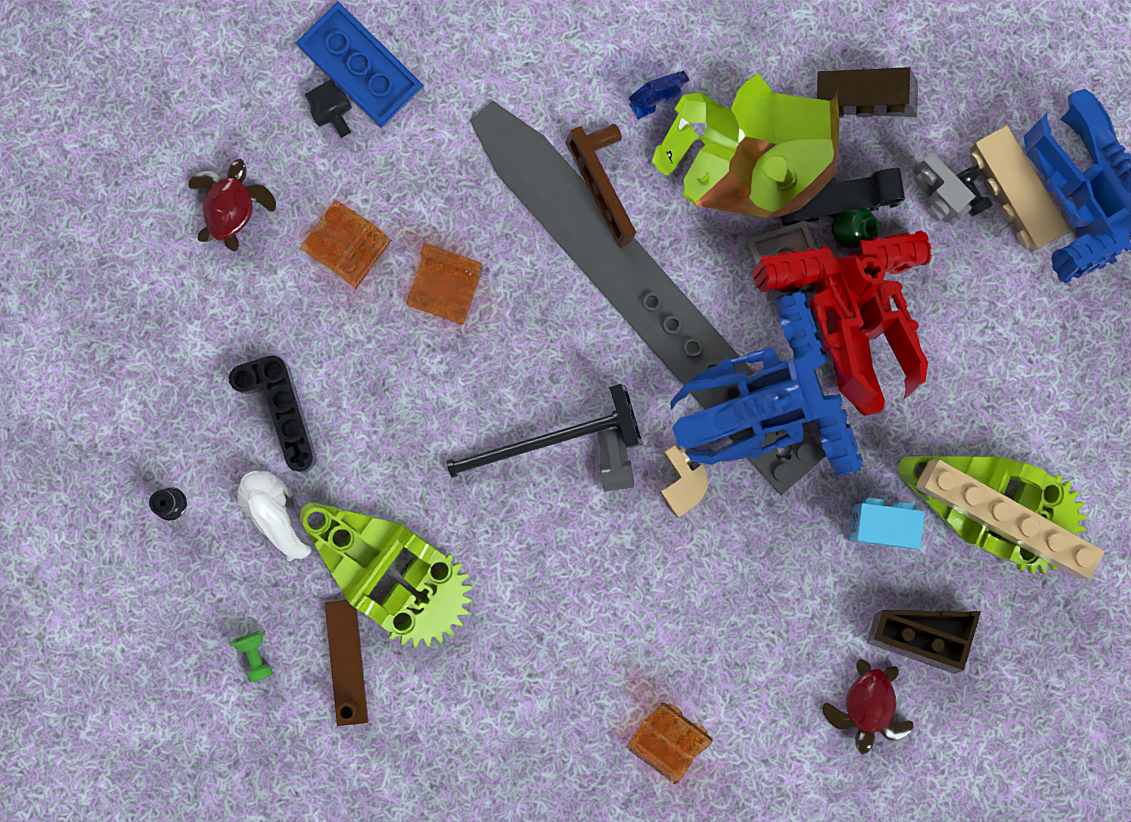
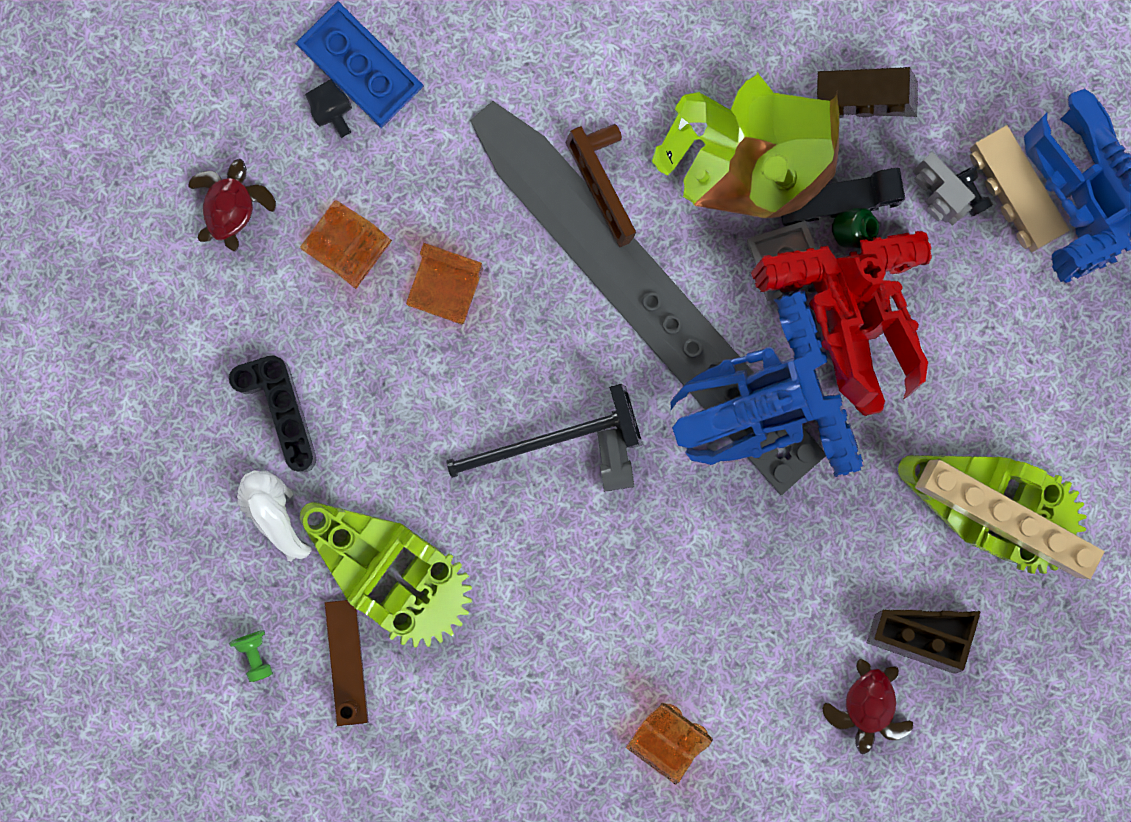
black piece [149,487,187,521] -> none
clear blue hinge [629,70,690,120] -> none
tan brick [660,445,708,518] -> none
medium azure brick [848,498,925,549] -> none

